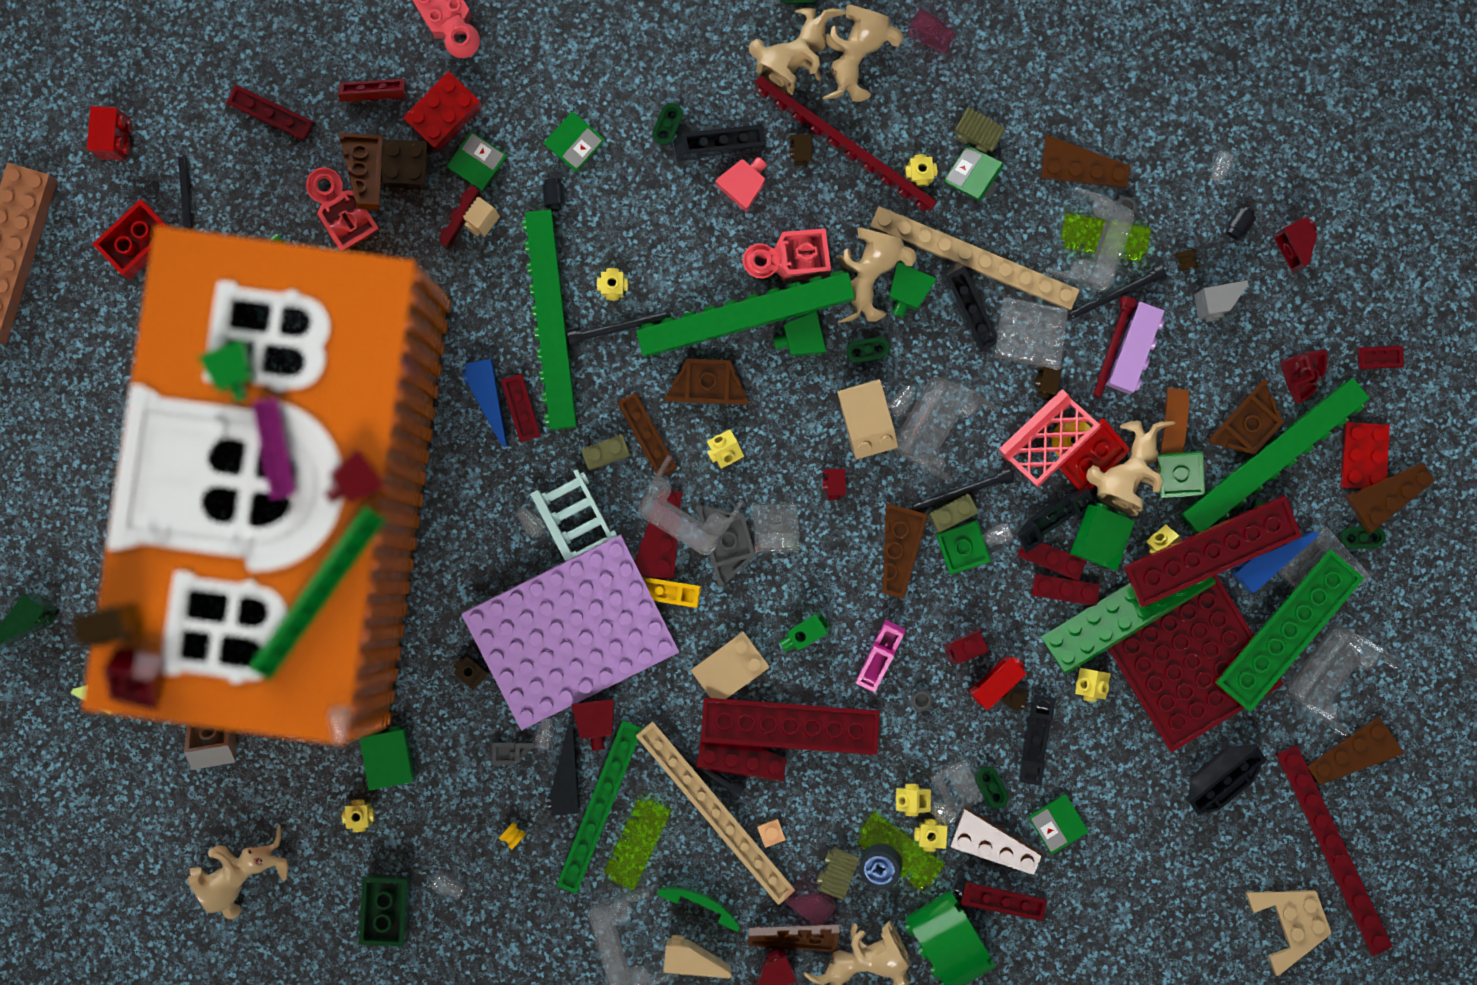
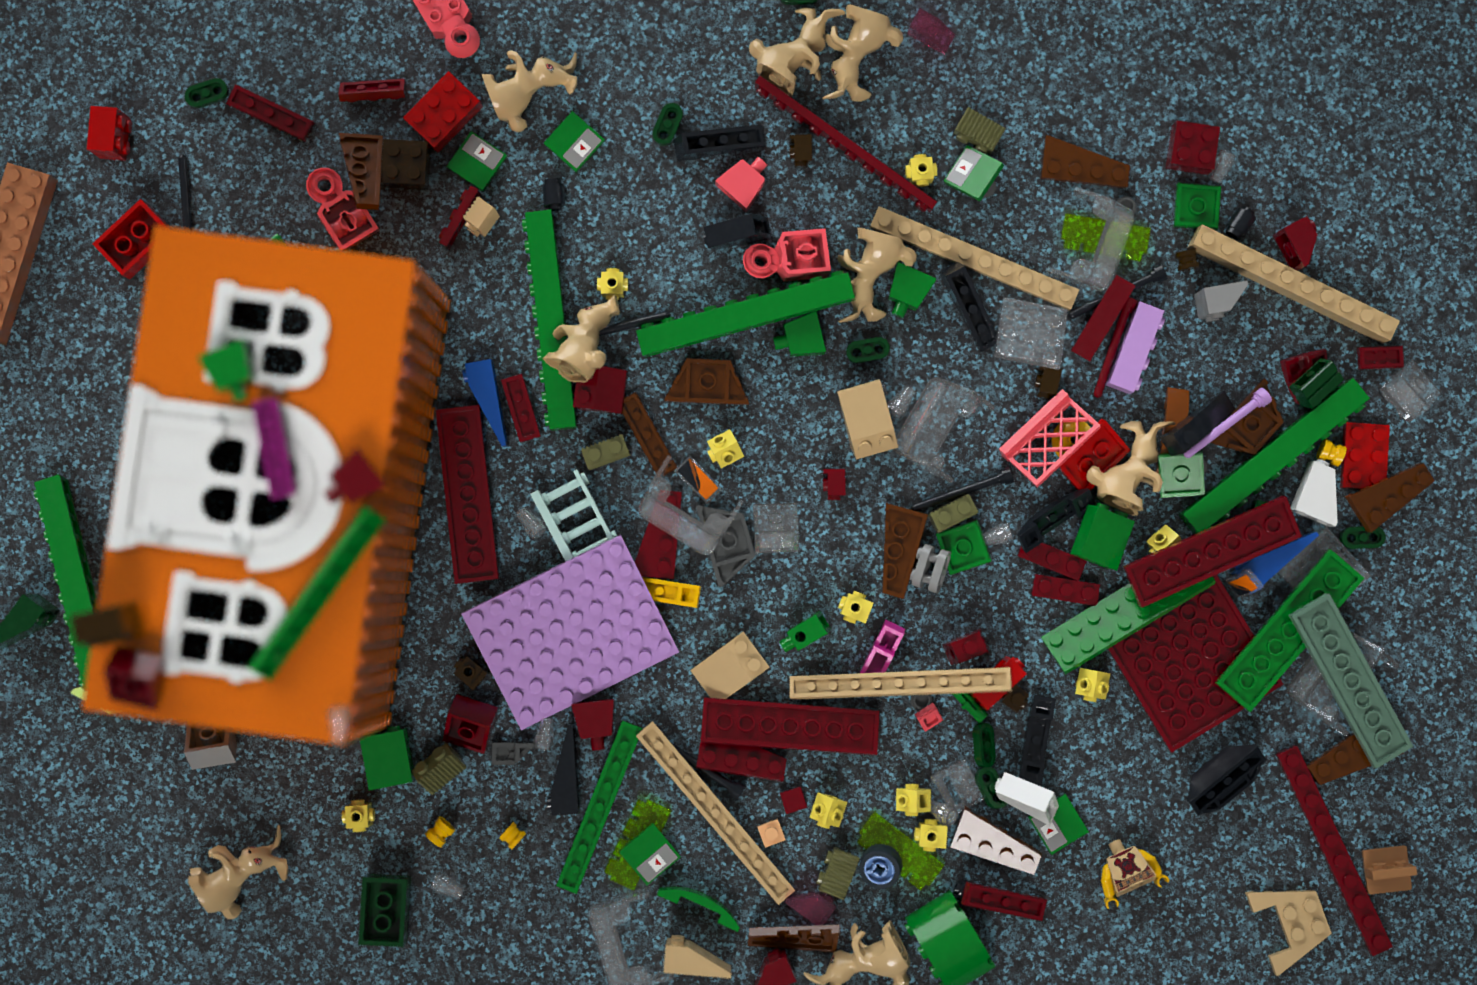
none -> green brick [34,474,98,690]
none -> dark green plate [184,78,229,109]
none -> olive brick [412,743,466,795]
none -> yellow wheel [425,816,456,848]
none -> dark red plate [436,405,499,584]
none -> dark red slope [442,694,498,754]
none -> tan animal [482,51,577,132]
none -> tan animal [543,295,620,383]
none -> dark red slope [573,366,628,414]
none -> green tile [619,822,681,885]
none -> slope [674,456,722,504]
none -> black slope [703,214,772,250]
none -> dark red tile [779,786,807,814]
none -> tan plate [790,668,1012,700]
none -> light yellow brick [810,792,847,829]
none -> light yellow brick [838,591,874,624]
none -> light grey brick [910,544,951,594]
none -> coral tile [914,703,943,732]
none -> green pin [952,693,989,723]
none -> dark green plate [972,723,996,767]
none -> white slope [995,772,1059,825]
none -> dark red tile [1071,275,1136,361]
none -> torso [1101,839,1169,909]
none -> black slope [1160,391,1236,456]
none -> dark red brick [1165,120,1220,175]
none -> green tile [1173,183,1221,230]
none -> lavender piece [1184,388,1272,458]
none -> tan brick [1187,224,1400,344]
none -> slope [1225,569,1264,597]
none -> dark green brick [1289,358,1344,409]
none -> sand green plate [1289,593,1413,769]
none -> white slope [1291,459,1338,527]
none -> yellow wheel [1316,439,1347,467]
none -> medium nougat bracket [1362,845,1417,894]
none -> clear slope [1380,359,1441,423]

